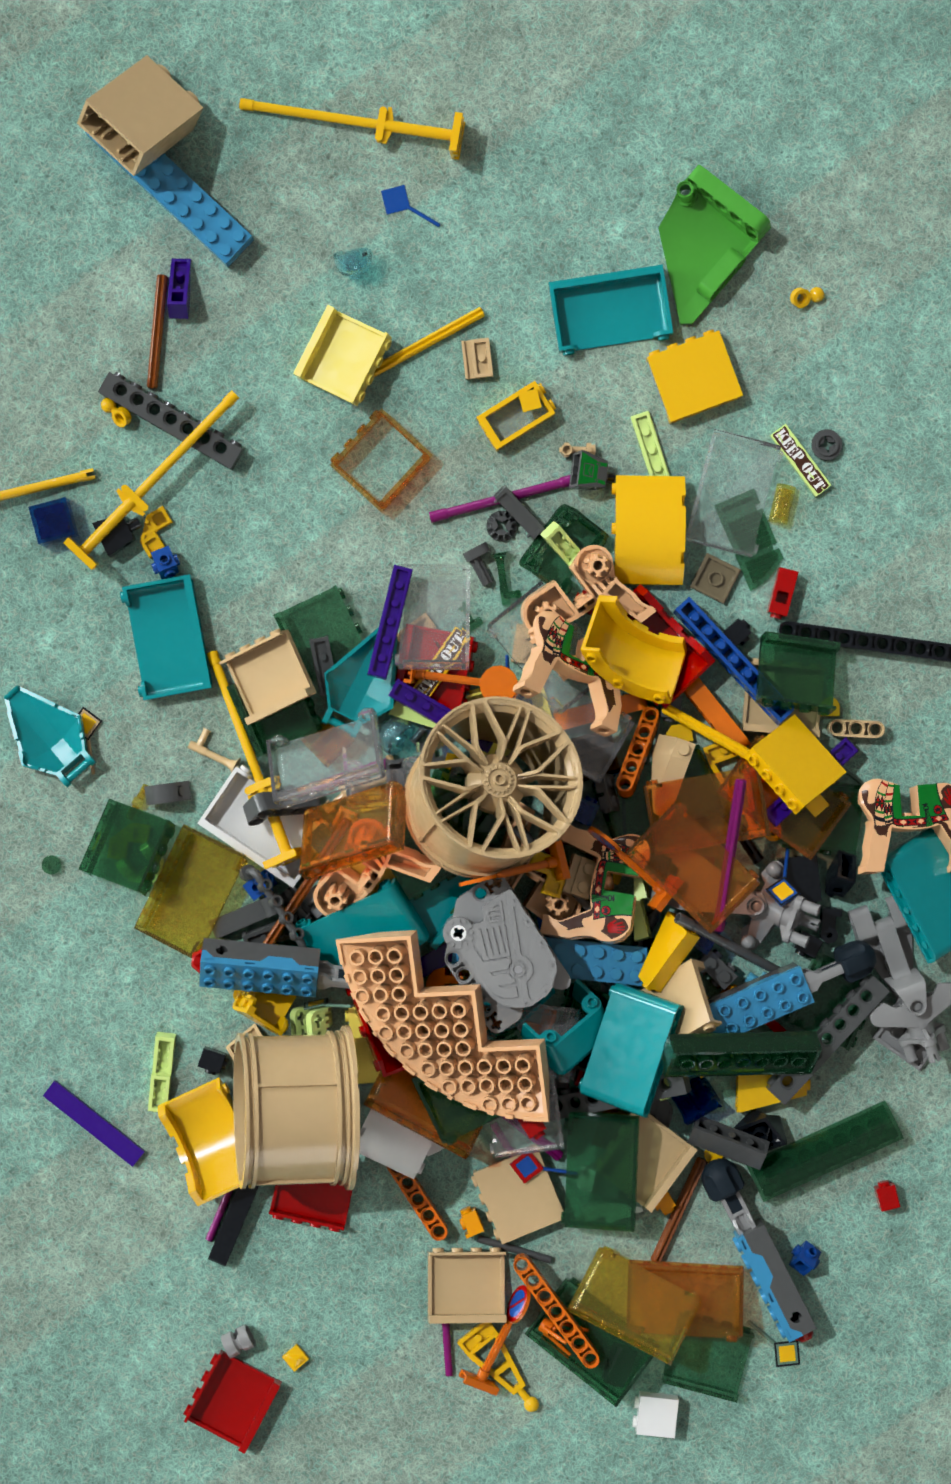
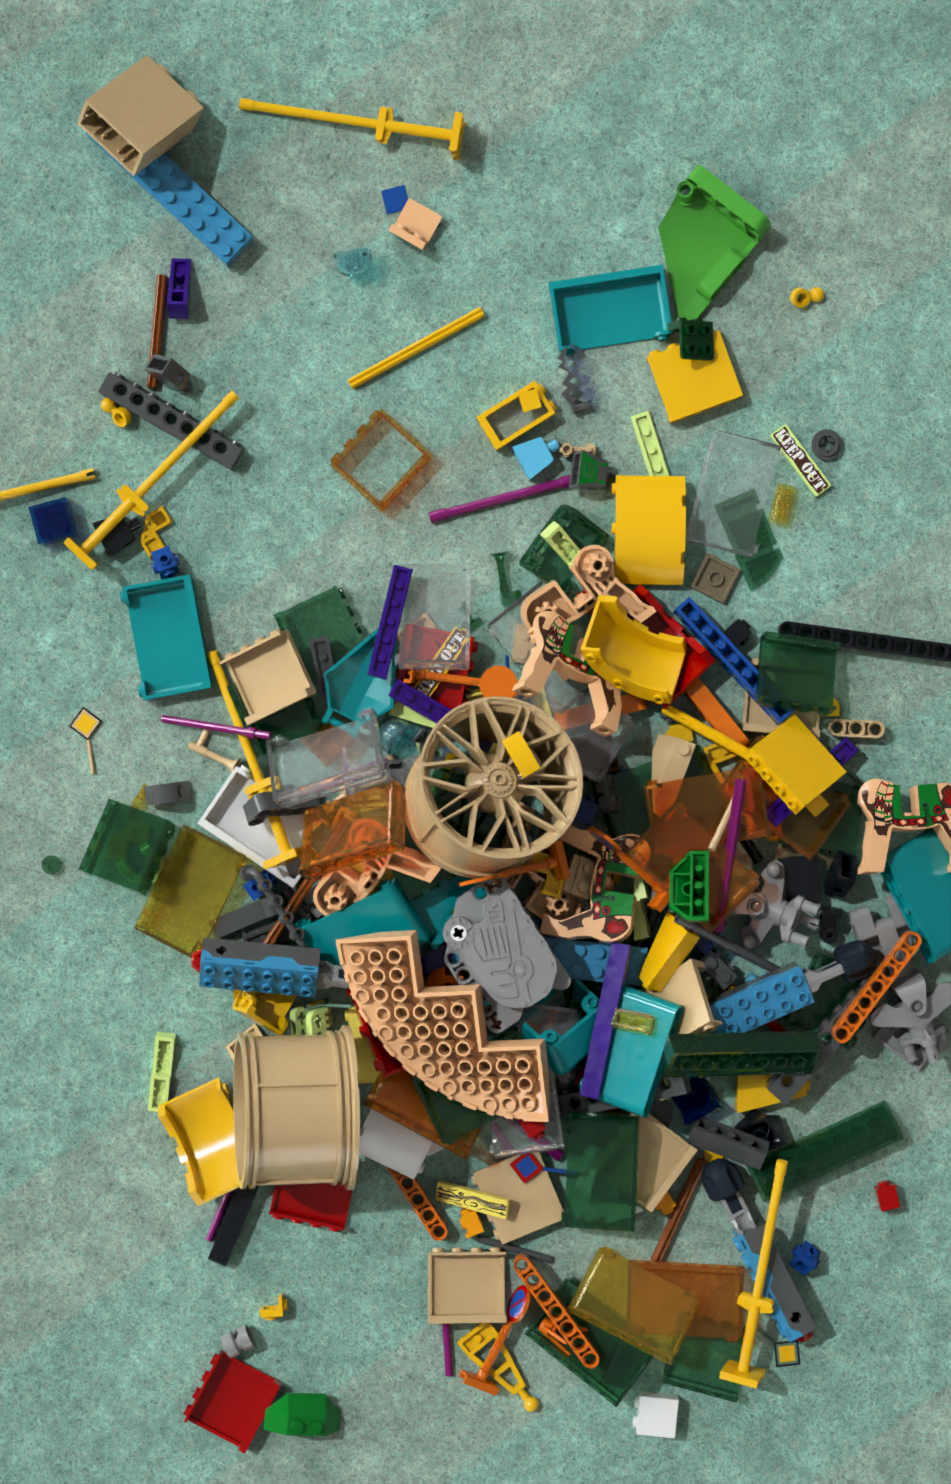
teal windscreen [4,685,96,788] -> none
dark purple tile [43,1080,145,1167] -> none
black brick [198,1046,229,1075] -> none
yellow tile [282,1344,309,1372] -> none
light yellow panel [293,305,392,406] -> none
tan plate [461,338,493,380] -> none
dark grey piece [463,542,493,586] -> none
dark grey gear [486,511,517,541] -> none
dark grey container [494,485,545,539] -> none
orange beam [616,706,660,798] -> none
piece [765,848,800,907] -> none
red brick [767,567,799,620] -> none
black brick [792,930,823,958] -> none
none -> dark grey torso [144,354,192,393]
none -> magenta bar [161,715,272,740]
none -> yellow bracket [260,1294,288,1320]
none -> green wedge [263,1393,341,1436]
none -> light nougat bracket [389,198,442,251]
none -> light yellow tile [436,1180,510,1219]
none -> yellow slope [501,731,540,778]
none -> medium azure torso [512,437,560,481]
none -> piece [558,344,596,414]
none -> dark purple tile [580,942,632,1100]
none -> clear yellow brick [610,1007,655,1035]
none -> dark green bracket [668,318,714,361]
none -> green wedge [669,851,709,922]
none -> tan bar [708,796,733,852]
none -> yellow piece [719,1159,788,1389]
none -> orange beam [831,931,922,1043]

